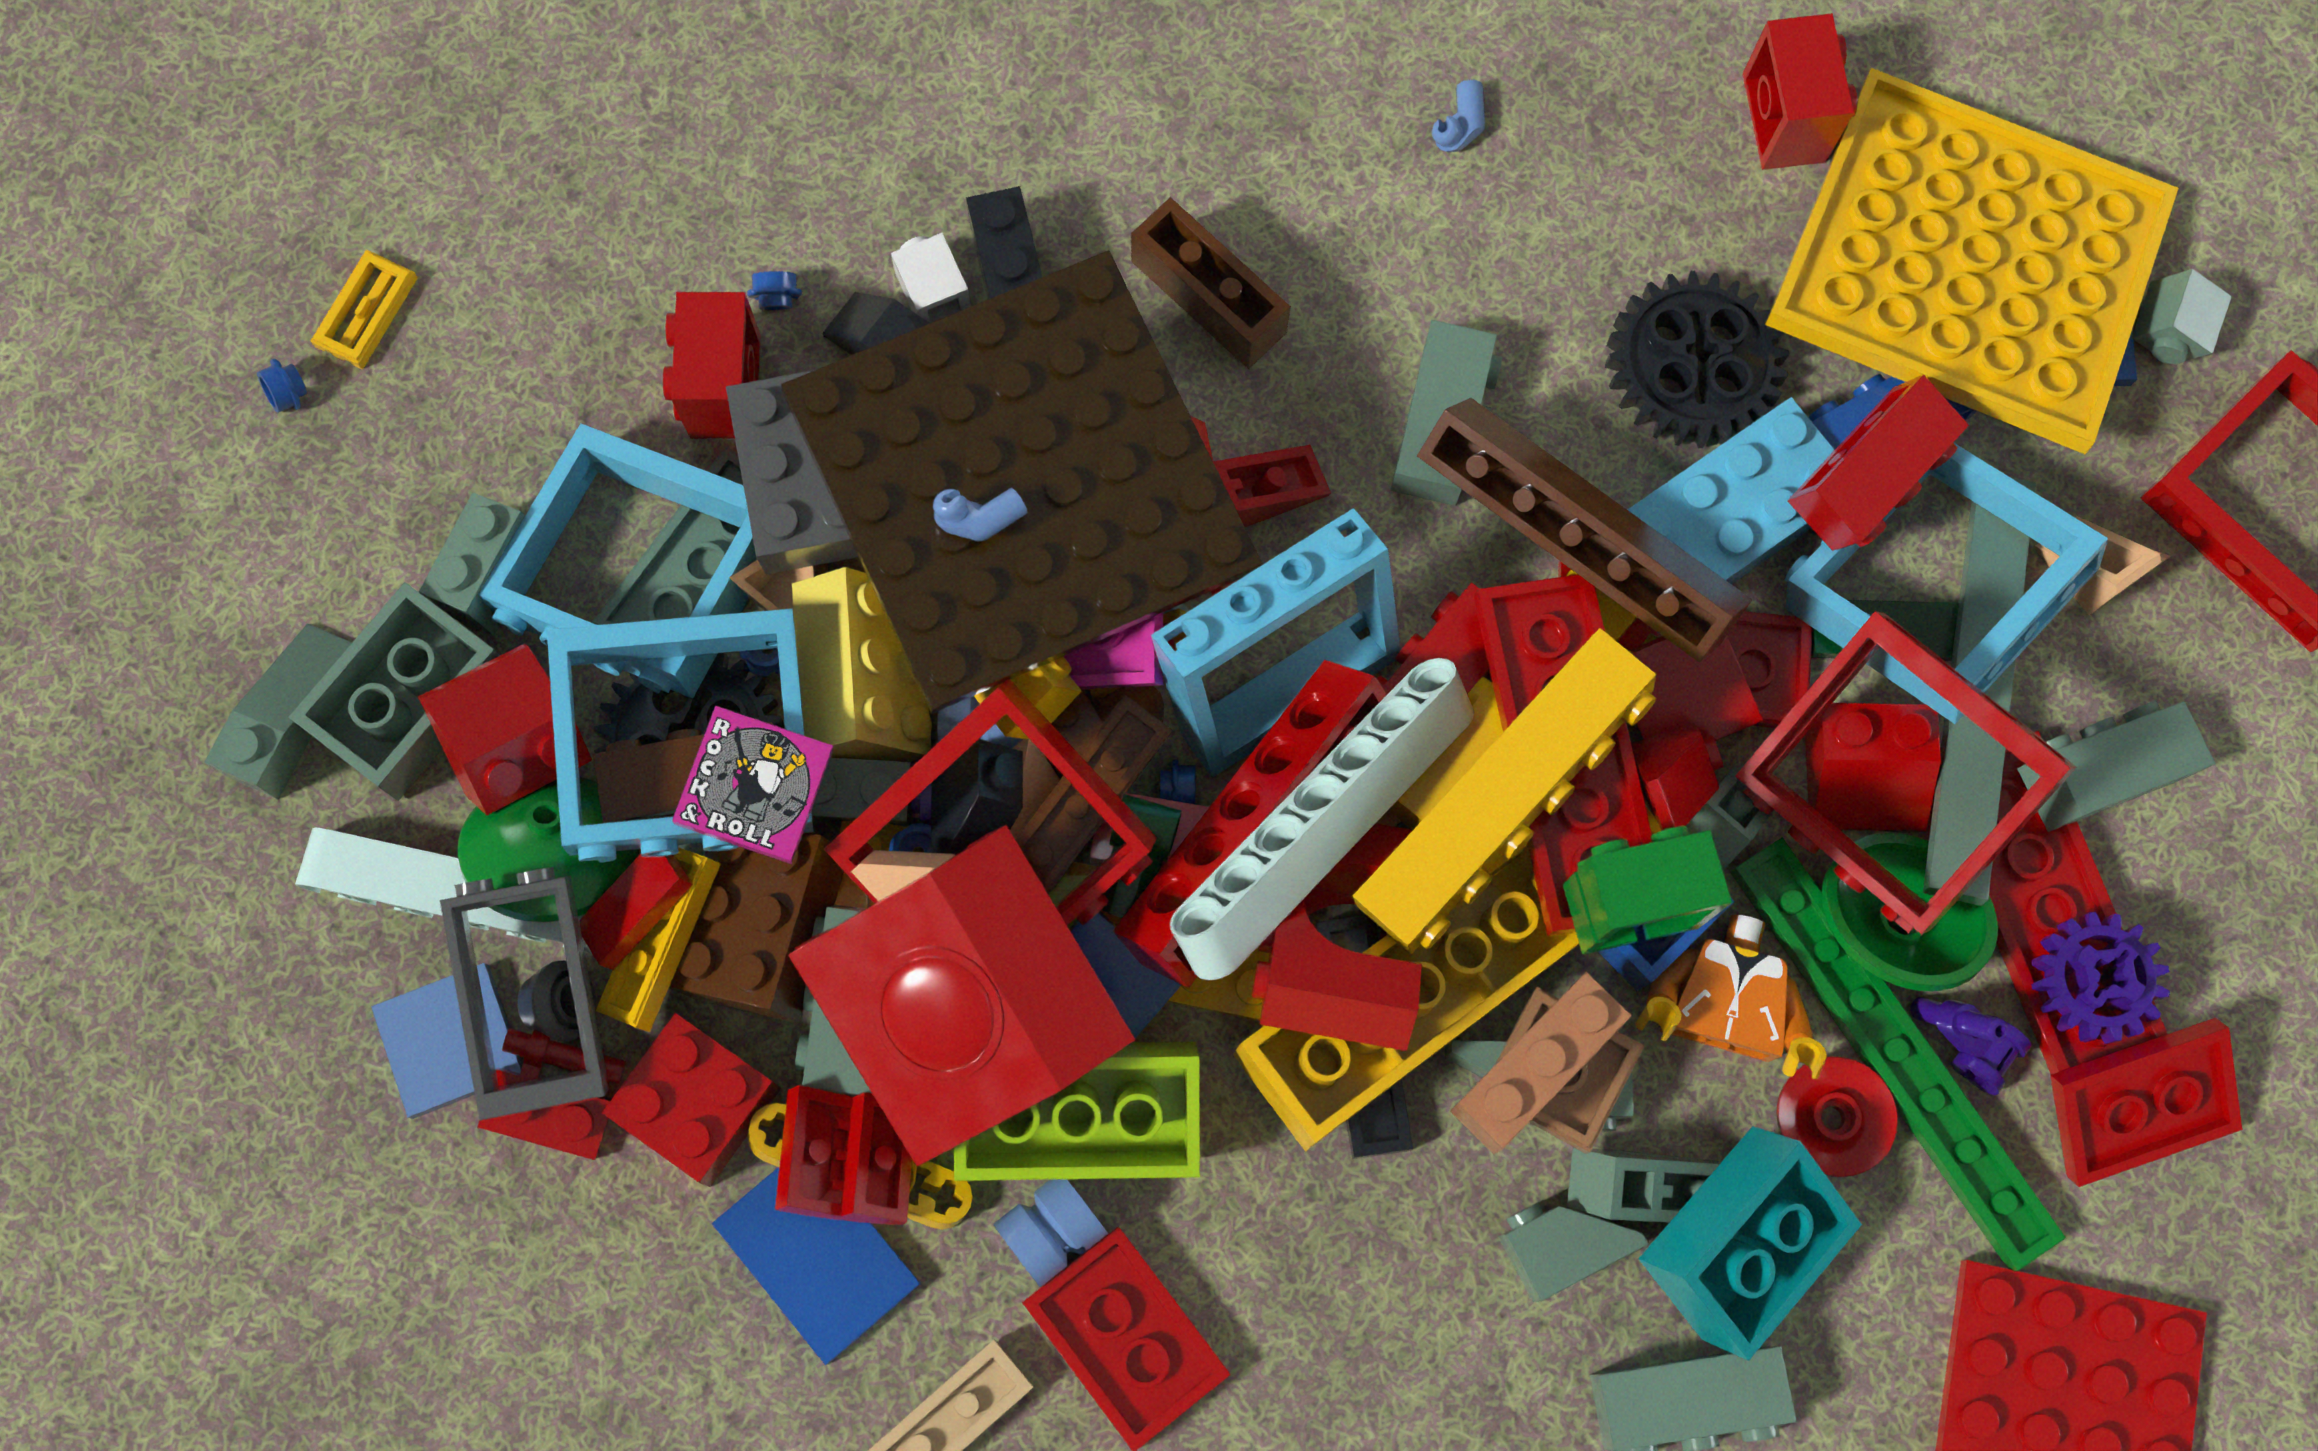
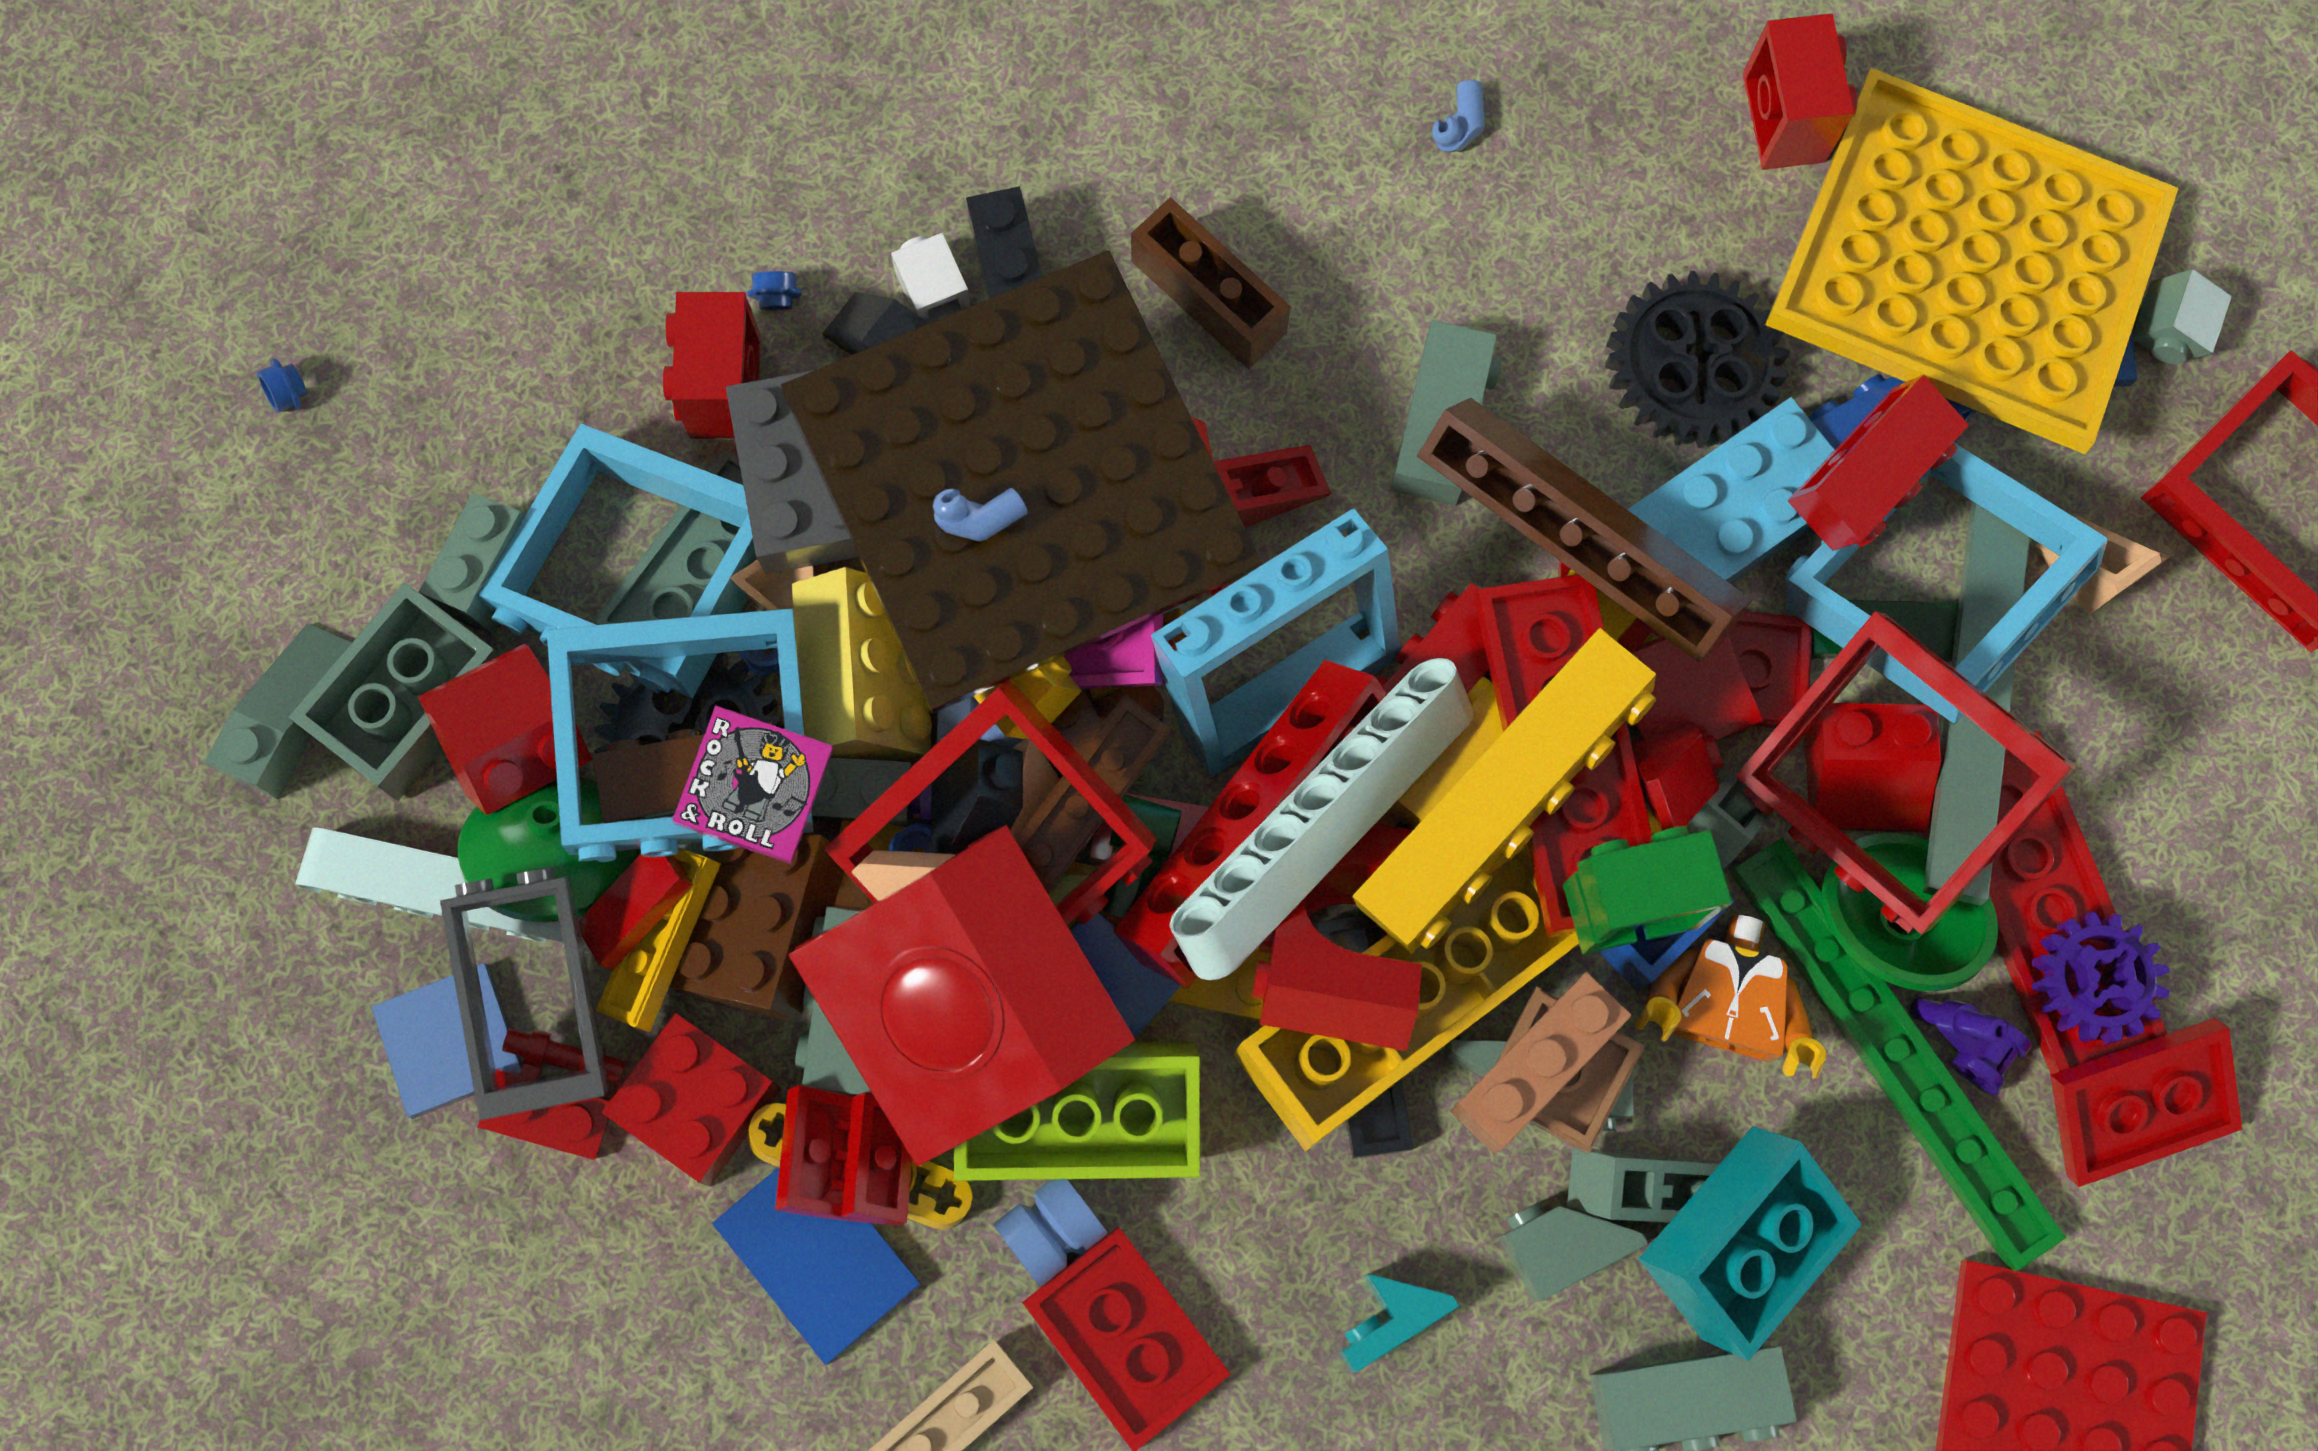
yellow tile [310,249,418,370] -> none
dark grey cone [518,960,596,1042] -> none
blue plate [1160,759,1196,804] -> none
red dish [1776,1056,1898,1177] -> none
sand green brick [2017,701,2216,832] -> none
none -> teal slope [1338,1274,1459,1373]

